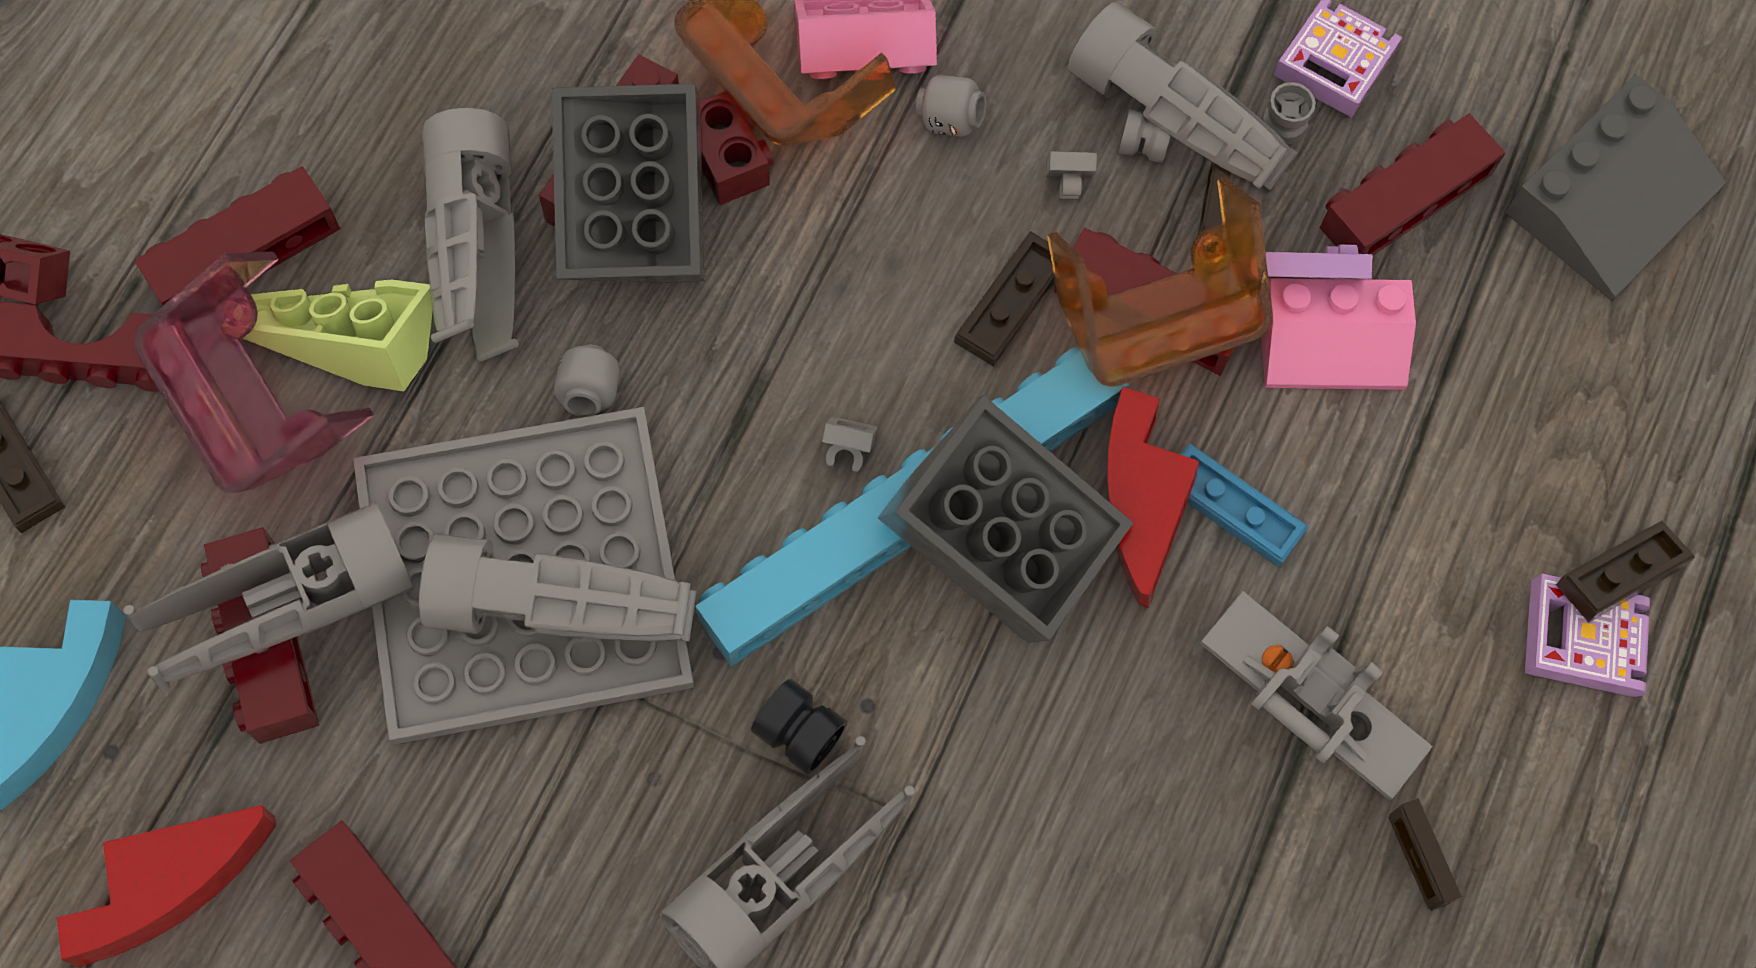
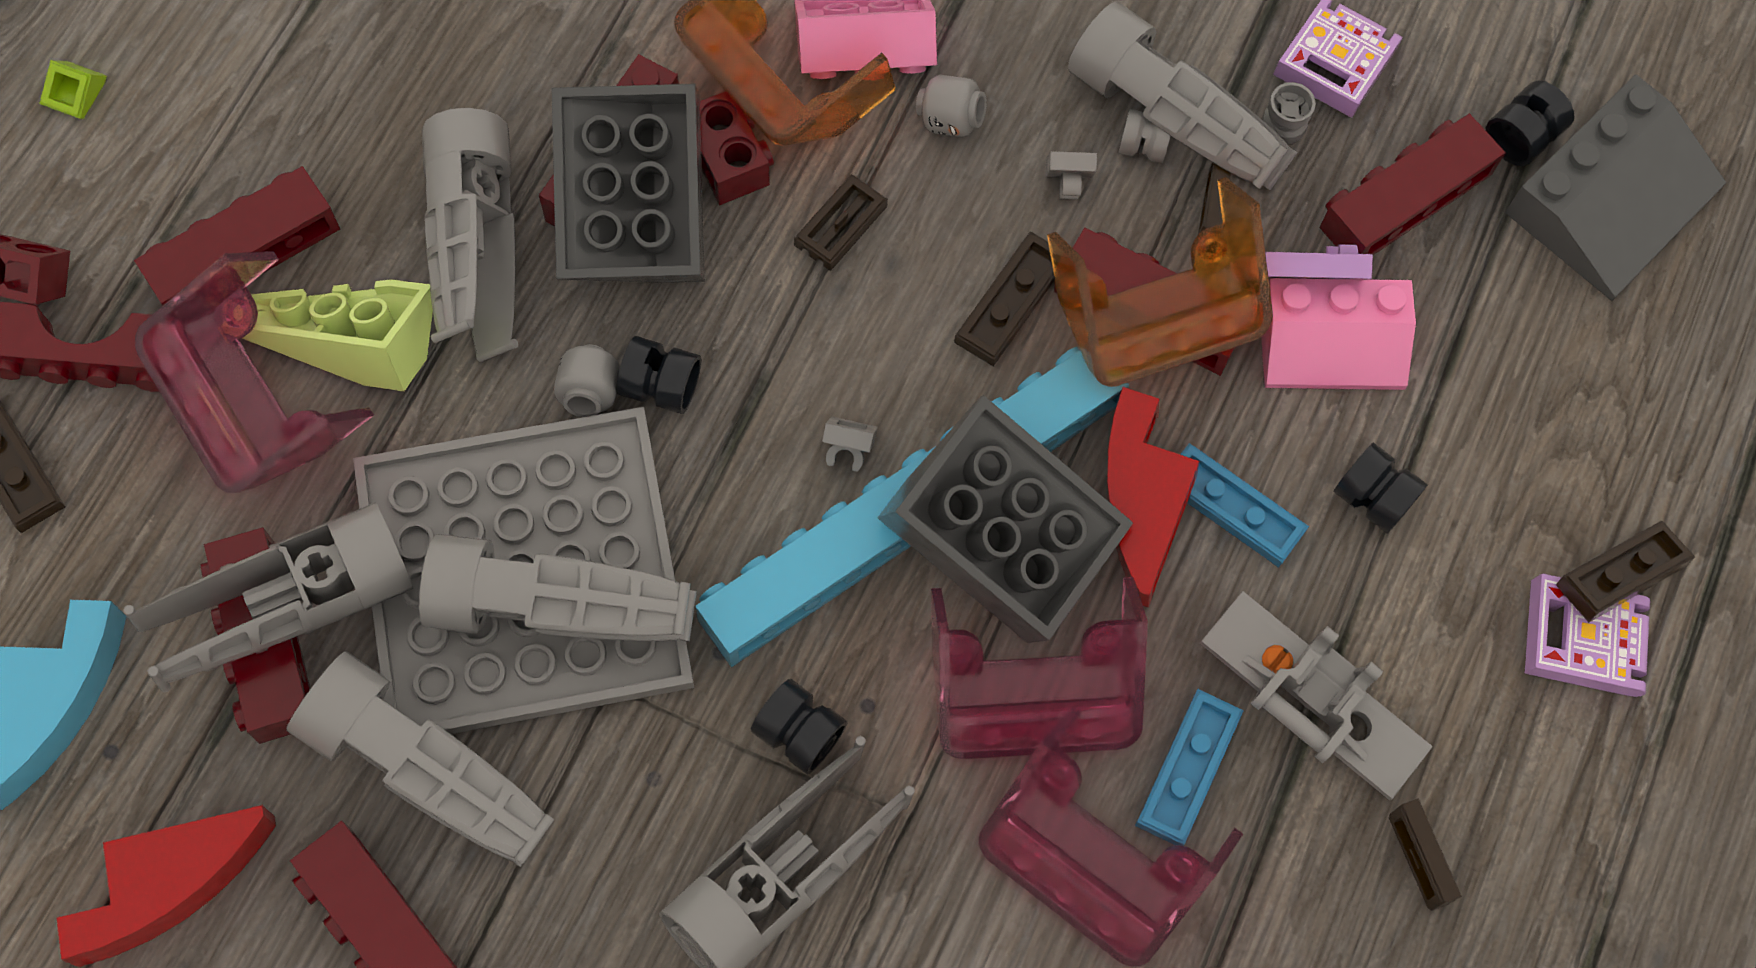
none -> lime slope [39,60,107,119]
none -> light grey piece [286,651,554,867]
none -> black wheel [616,336,702,414]
none -> dark brown tile [794,174,888,271]
none -> clear pink windscreen [931,577,1148,759]
none -> clear pink windscreen [979,707,1243,967]
none -> dark azure tile [1135,689,1244,848]
none -> black wheel [1333,442,1428,534]
none -> black wheel [1485,81,1574,167]

